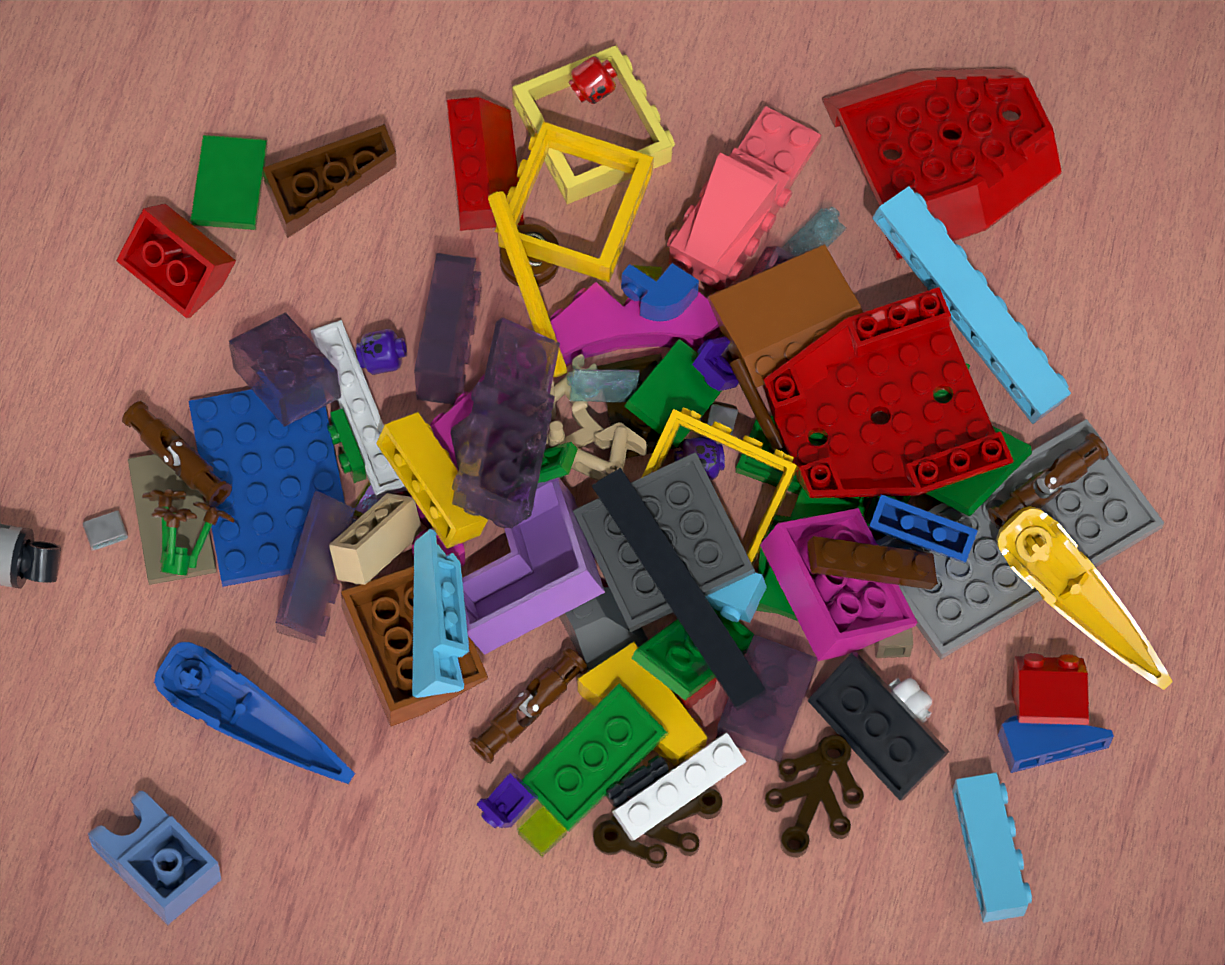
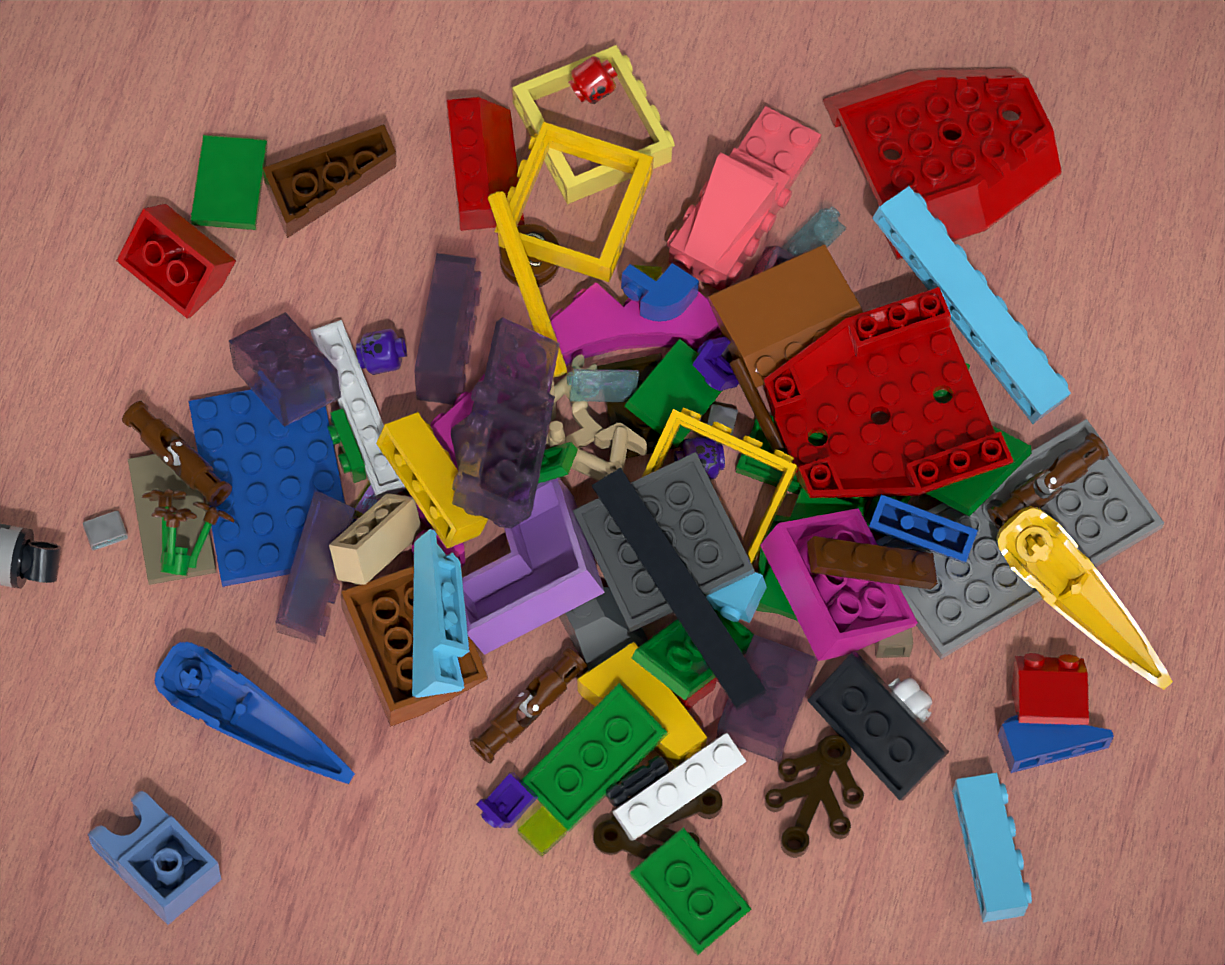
none -> green tile [629,828,752,956]

